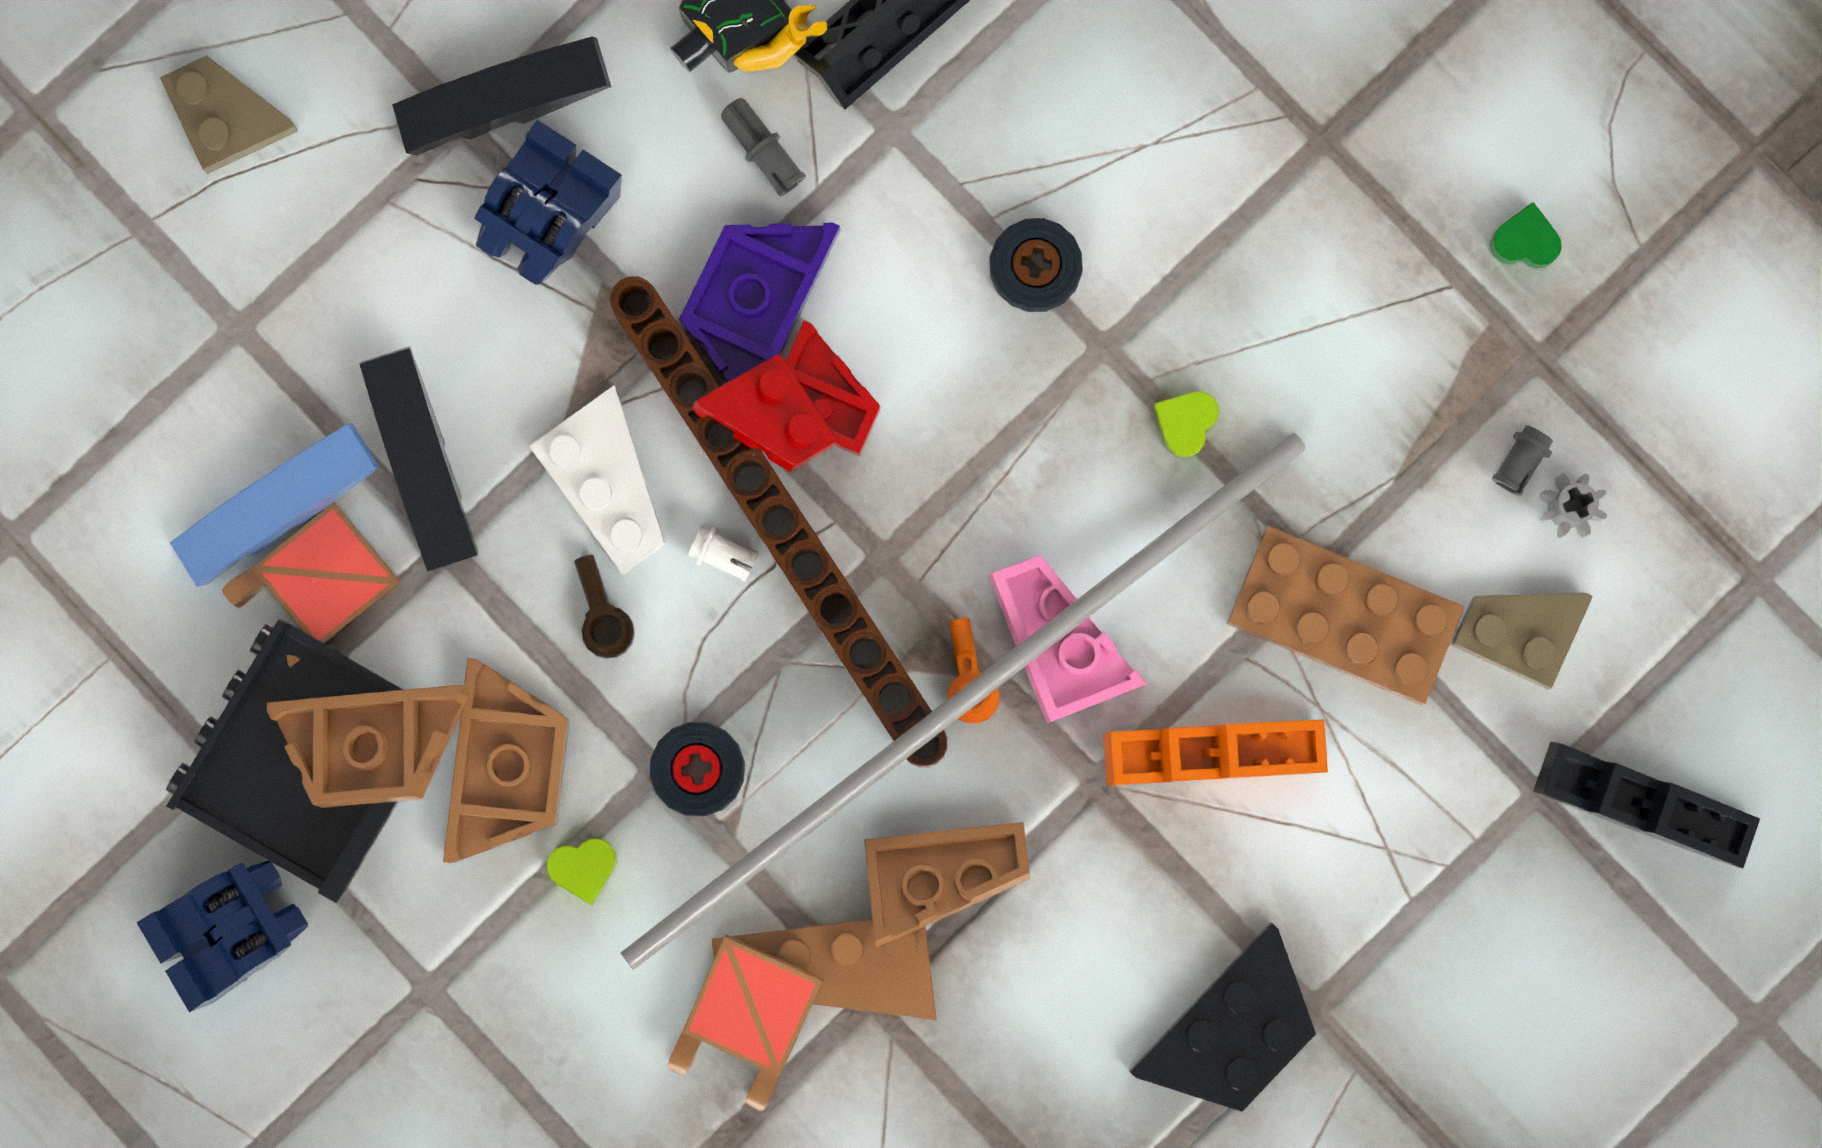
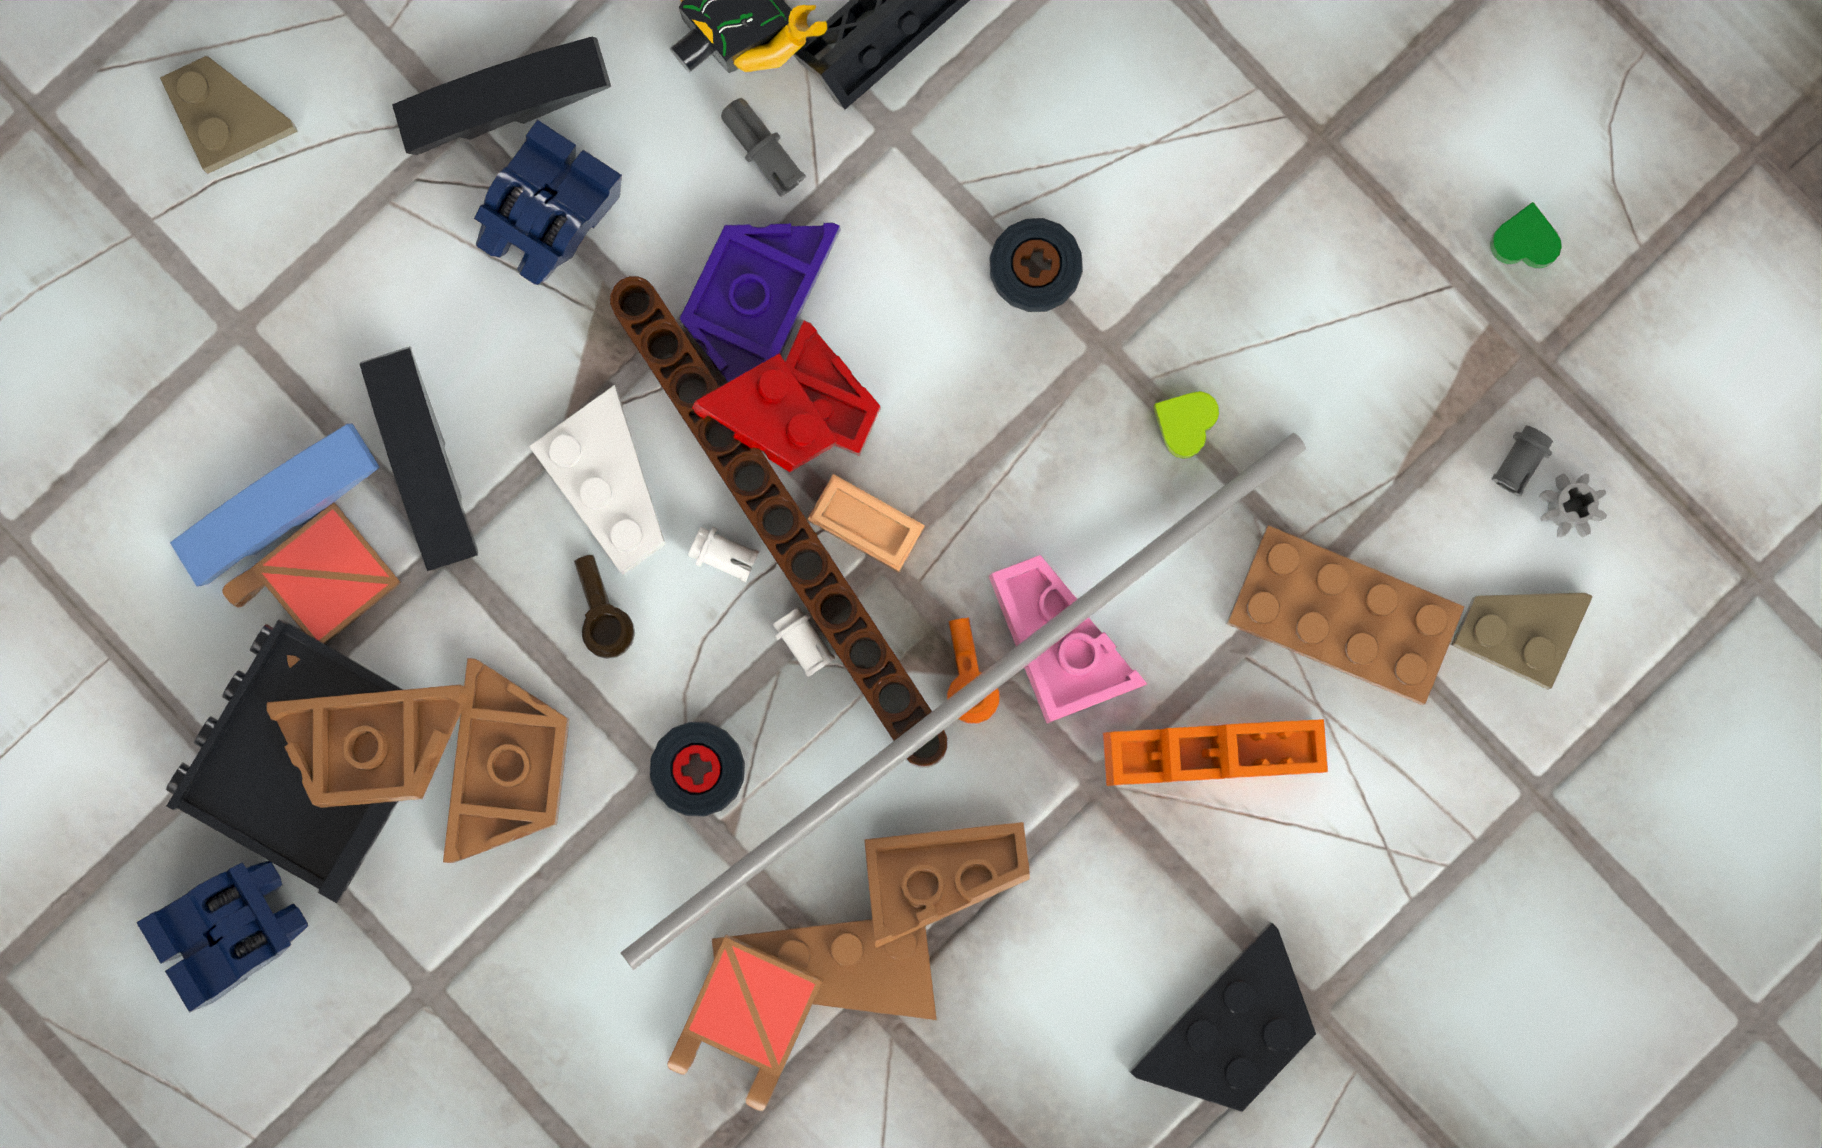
lime tile [547,839,617,905] -> none
black slope [1533,742,1760,869] -> none
none -> white pin [773,607,835,677]
none -> light nougat tile [807,474,925,573]

